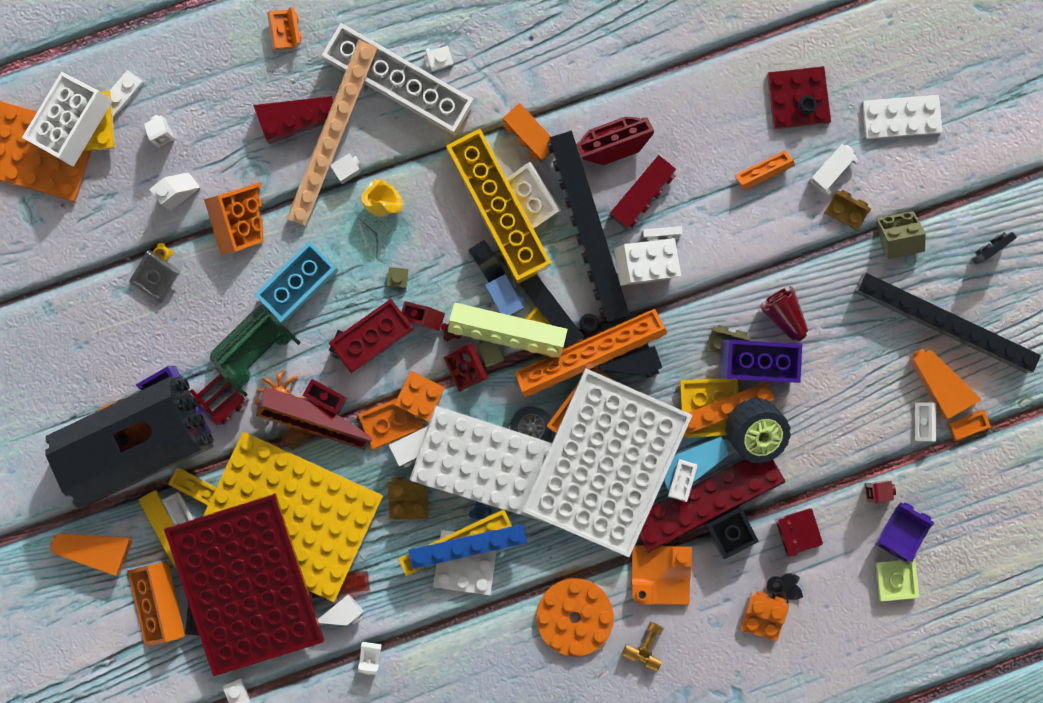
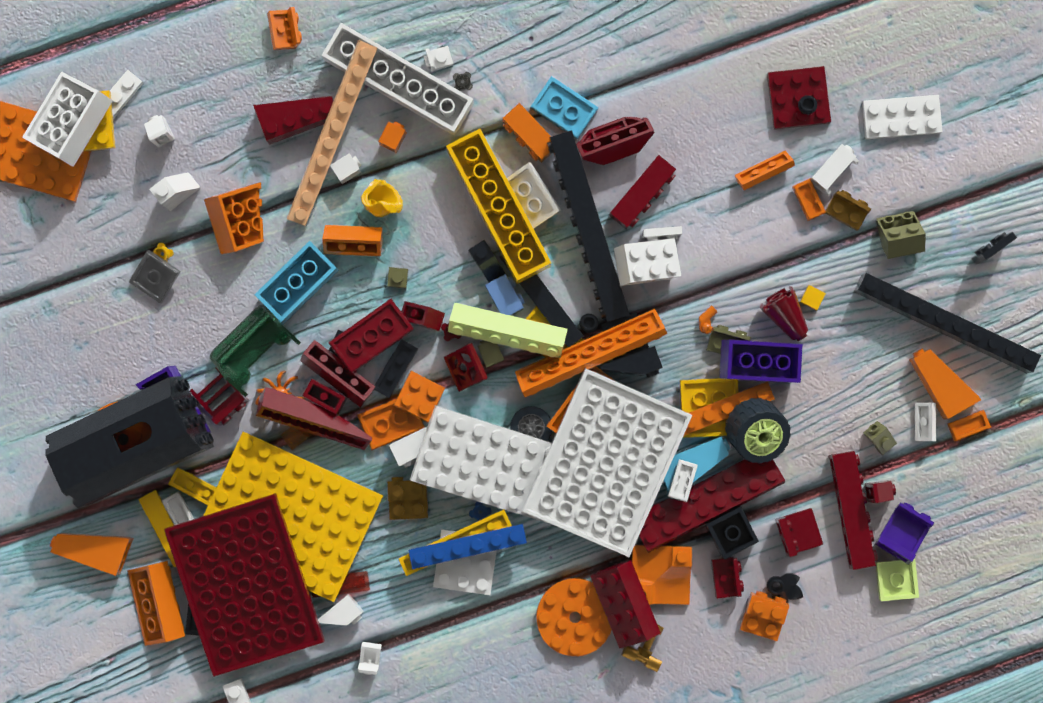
none -> dark red brick [300,340,375,408]
none -> orange brick [322,225,383,256]
none -> black plate [374,339,418,398]
none -> orange brick [378,121,407,153]
none -> clear smoke plate [453,72,473,91]
none -> medium azure tile [530,76,599,139]
none -> dark red brick [590,560,661,649]
none -> orange arm [699,305,717,334]
none -> dark red bracket [711,557,744,599]
none -> orange plate [792,178,826,221]
none -> yellow tile [800,285,826,311]
none -> dark red brick [829,451,878,570]
none -> olive bracket [863,421,897,456]

